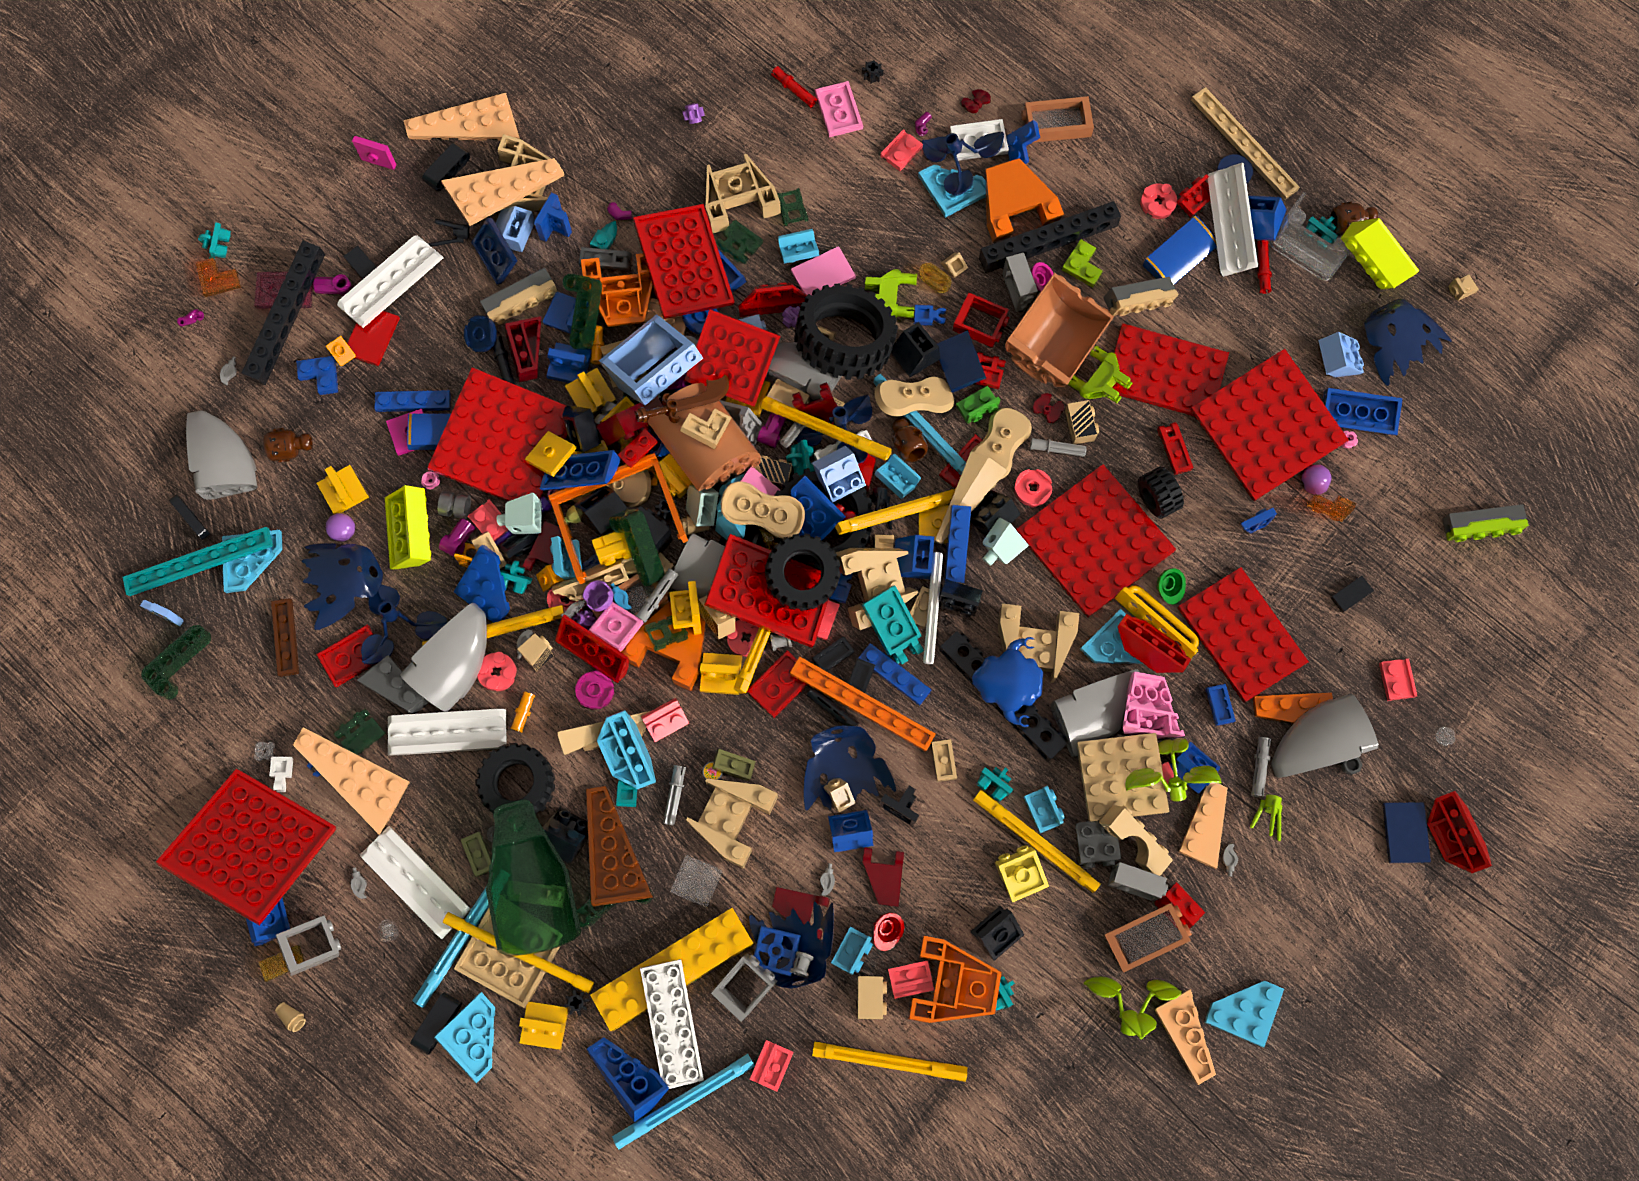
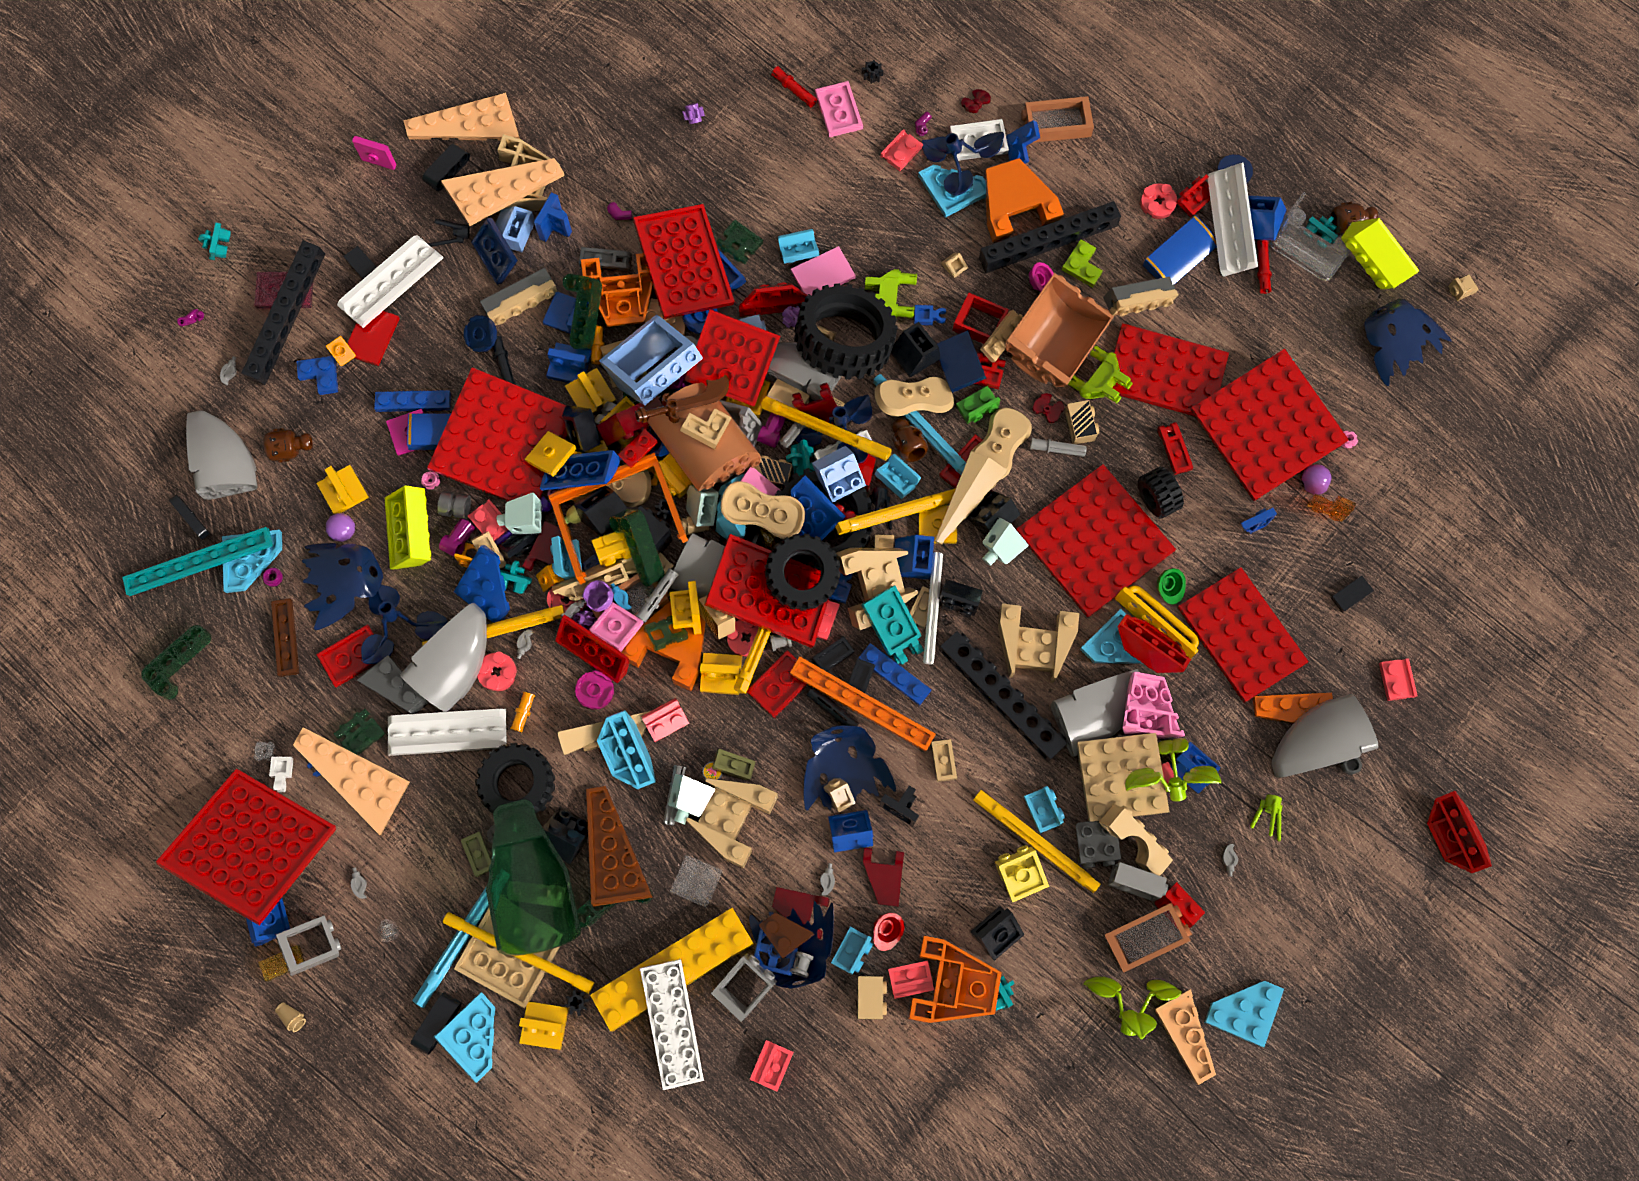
light blue tile [140,600,183,626] -> none
clear orange plate [196,258,241,297] -> none
magenta piece [313,274,354,297] -> none
white plate [360,826,471,939] -> none
dark red wedge [505,316,541,382] -> none
tan brick [518,633,554,672] -> none
blue wedge [587,1037,669,1122] -> none
teal plate [590,221,617,250] -> none
medium azure piece [612,1054,755,1149] -> none
teal plate [616,780,637,807] -> none
tan wedge [705,154,781,233] -> none
clear green piece [777,188,808,227] -> none
yellow piece [812,1041,967,1082] -> none
clear yellow plate [919,263,952,293] -> none
blue plate [944,505,971,583] -> none
blue piece [972,637,1043,727] -> none
teal hips [976,767,1014,802] -> none
light grey window [1002,253,1038,312] -> none
coral plate [1014,469,1052,508] -> none
light nougat wing [1178,783,1228,869] -> none
tan plate [1191,87,1300,200] -> none
blue plate [1205,684,1236,726] -> none
light grey pin [1251,737,1271,798] -> none
light blue slope [1318,332,1364,377] -> none
blue slope [1323,388,1403,435] -> none
dark blue tile [1382,802,1431,863] -> none
clear plate [1436,726,1456,746] -> none
piece [1442,504,1529,542] -> none
none -> magenta plate [263,568,283,587]
none -> light aqua torso [668,774,715,825]
none -> reddish brown wing [759,912,815,958]
none -> tan plate [980,310,1023,362]

